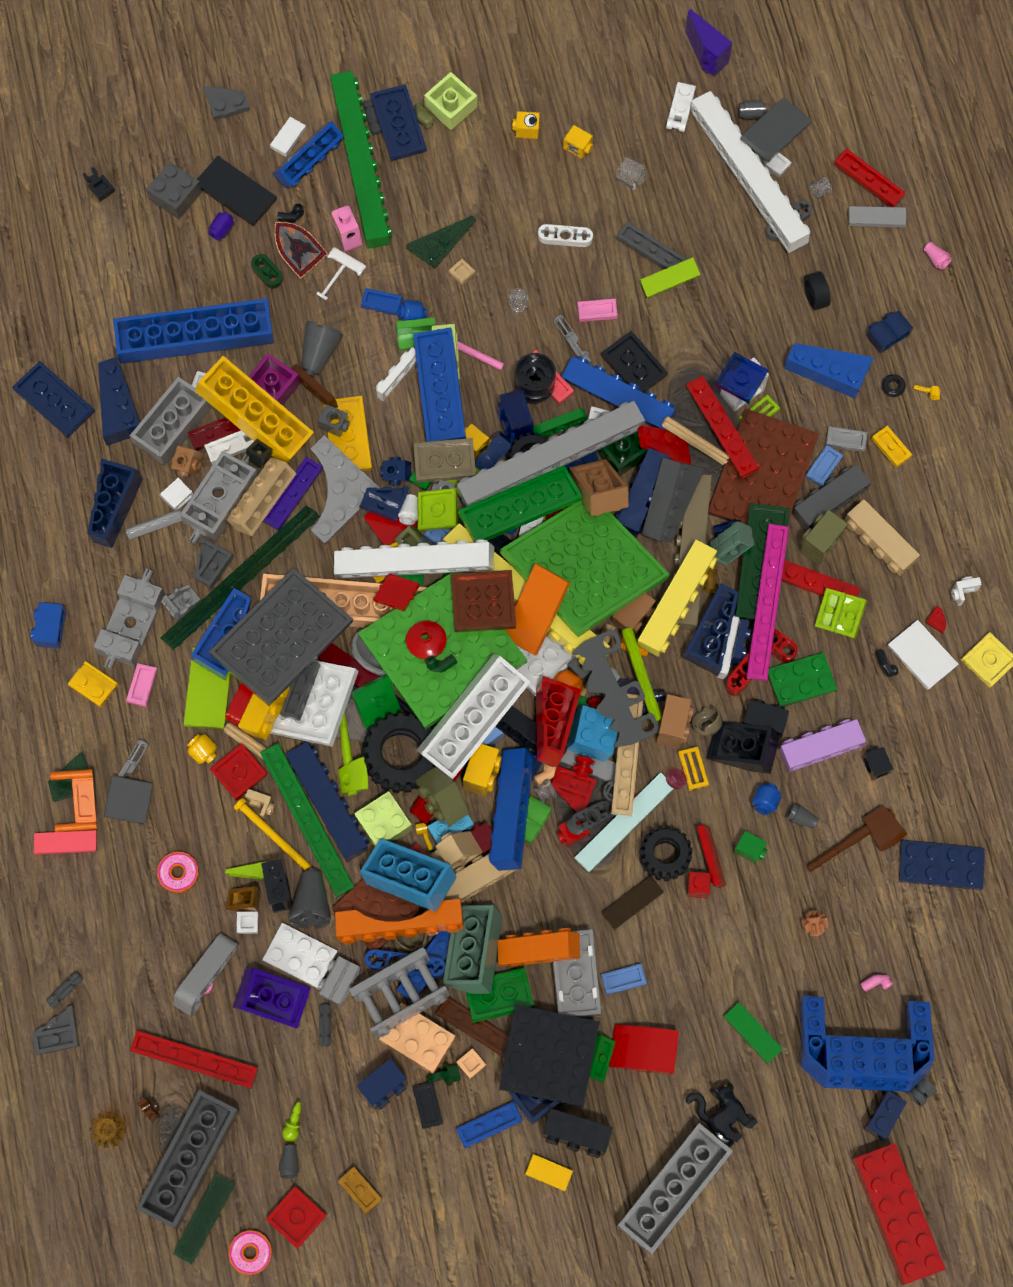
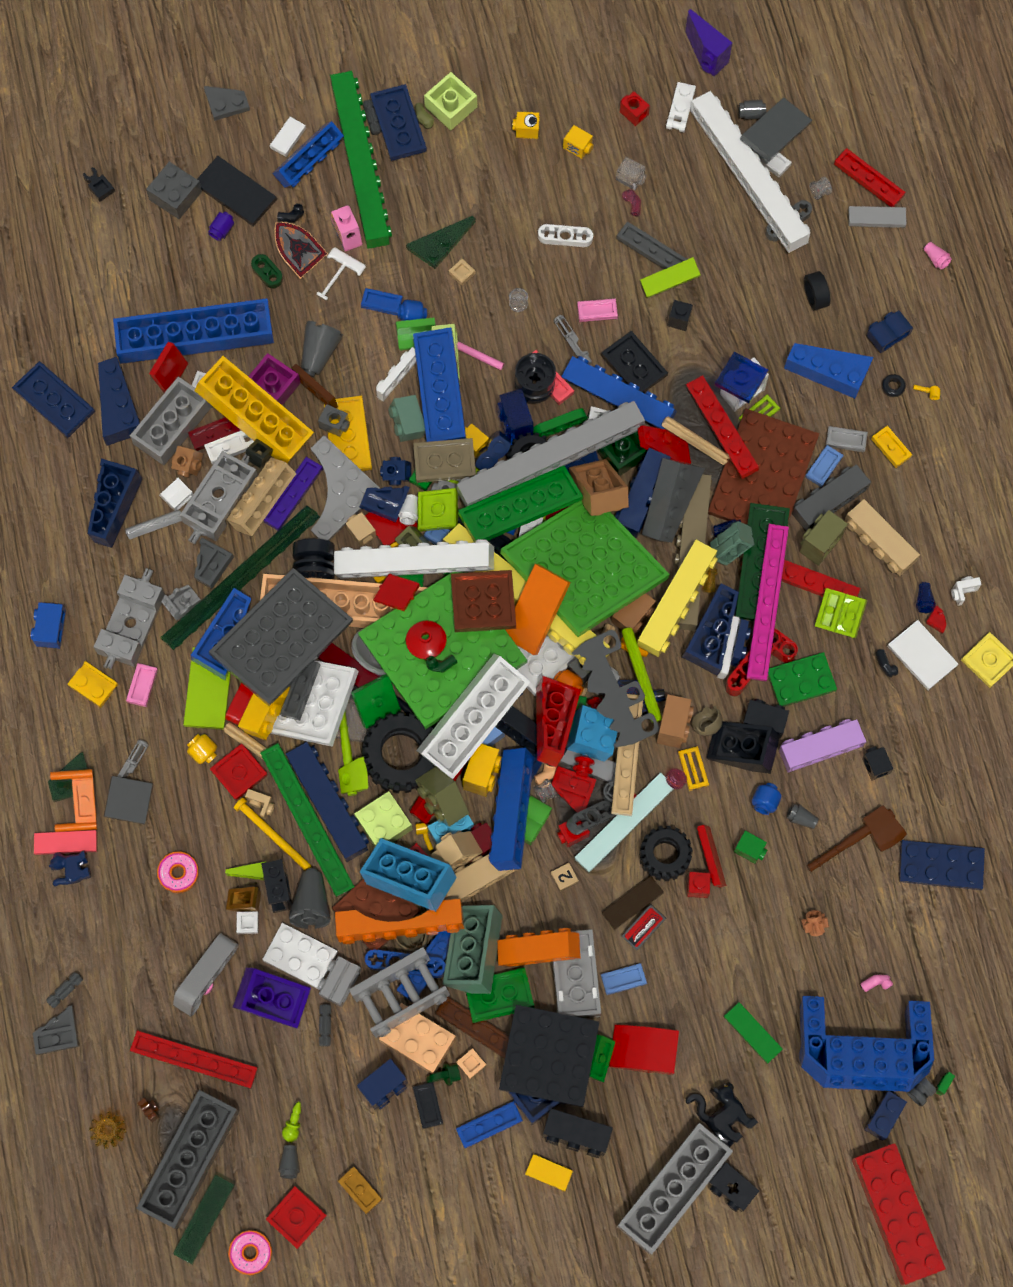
none -> dark blue animal [49,851,91,887]
none -> red tile [149,342,189,393]
none -> black wheel [292,538,335,579]
none -> tan brick [346,512,376,547]
none -> sand green brick [389,395,425,442]
none -> tan tile [551,863,579,891]
none -> red brick [620,92,650,127]
none -> slope [621,904,667,950]
none -> clear pink arm [622,189,641,216]
none -> black brick [668,300,693,331]
none -> black brick [708,1162,759,1212]
none -> clear blue cone [916,582,936,613]
none -> green tile [936,1072,955,1096]

